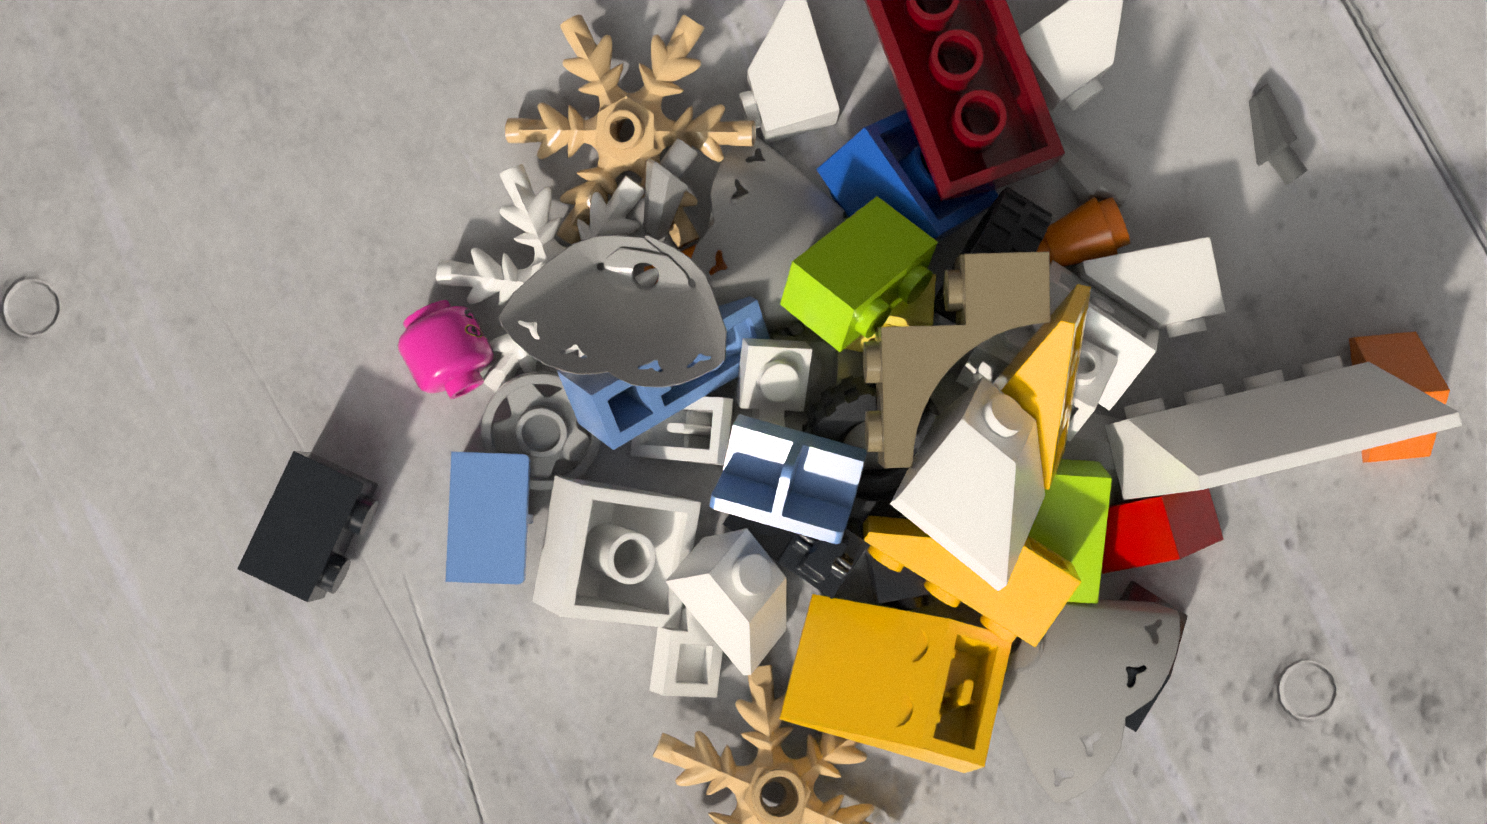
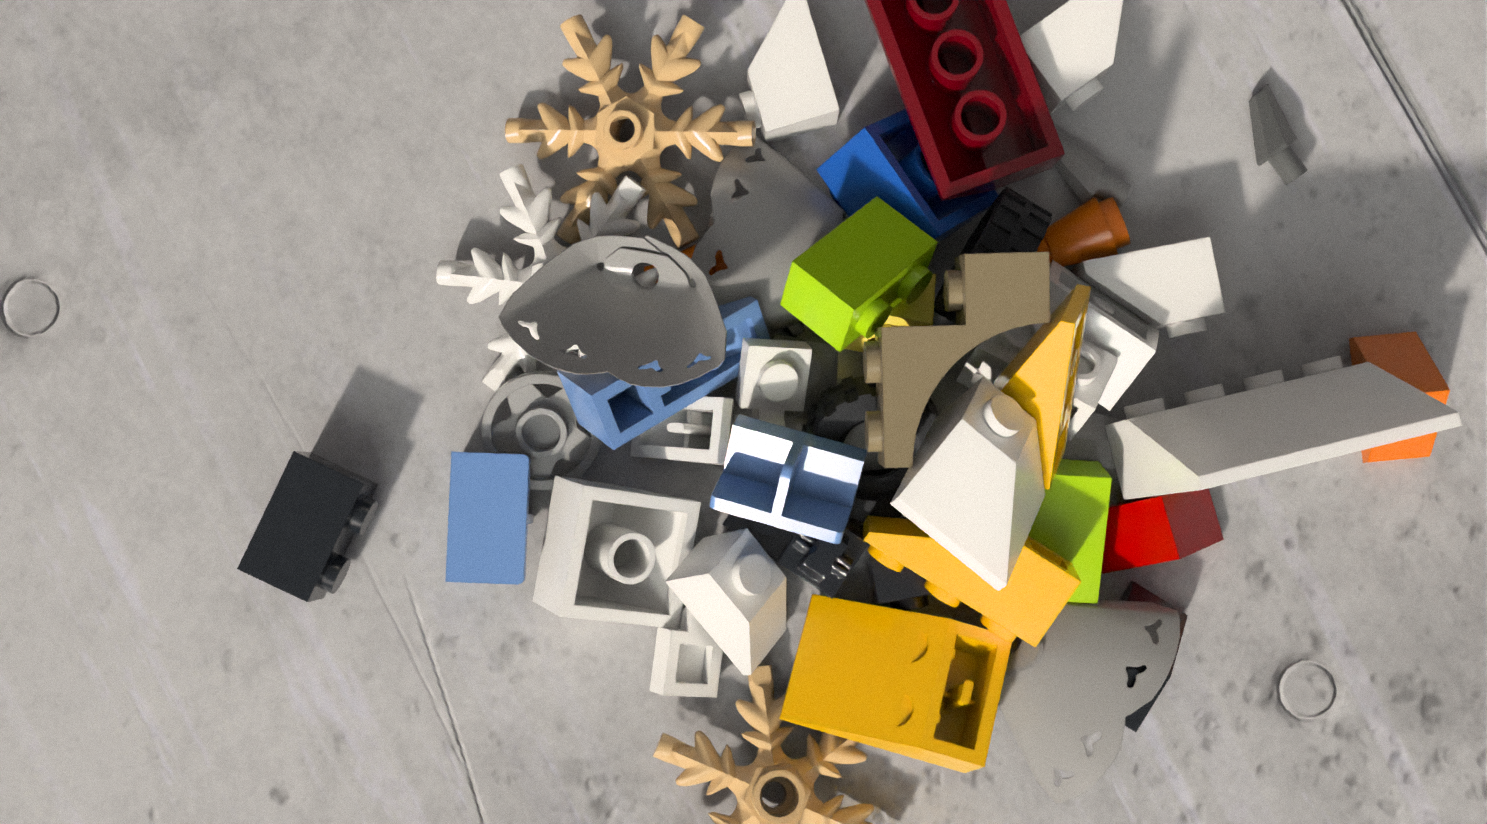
dark pink head [397,300,494,399] -> none
light grey bar [643,138,698,242] -> none

